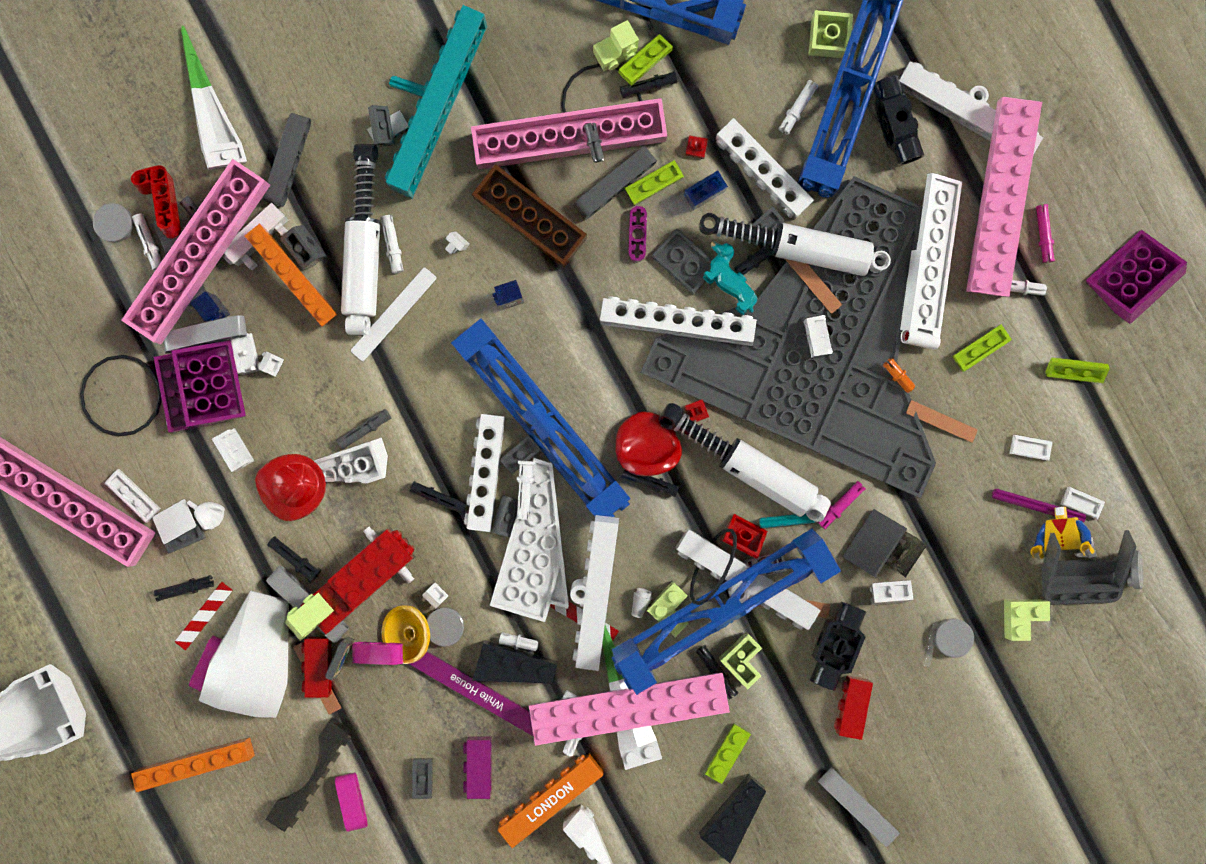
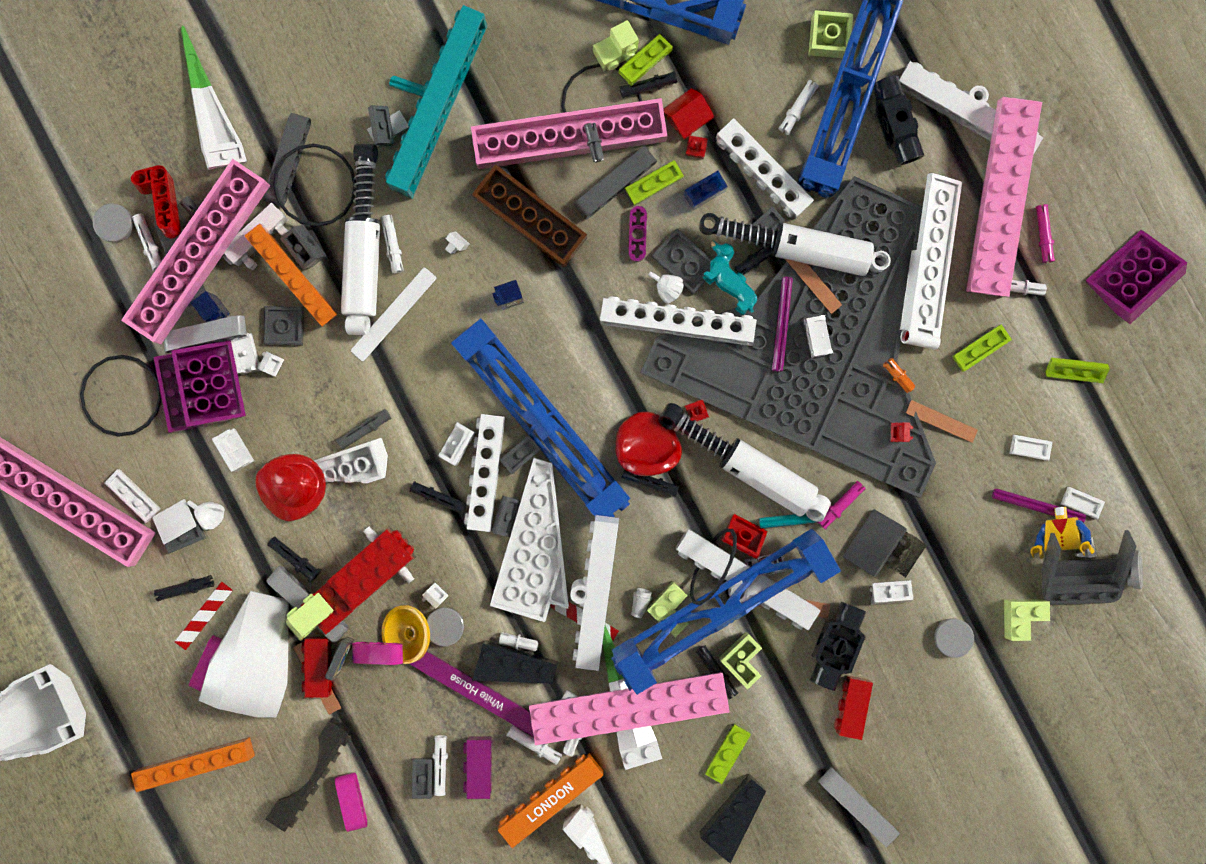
white pin [516,461,535,520] -> none
clear piece [922,621,939,668] -> none
none -> dark grey tile [264,306,304,345]
none -> black piece [273,143,357,227]
none -> white pin [433,735,448,796]
none -> white hinge [438,422,475,466]
none -> white pin [507,725,563,765]
none -> white piece [648,271,683,304]
none -> red slope [663,88,714,140]
none -> magenta axle [772,277,793,372]
none -> red tile [890,422,913,442]

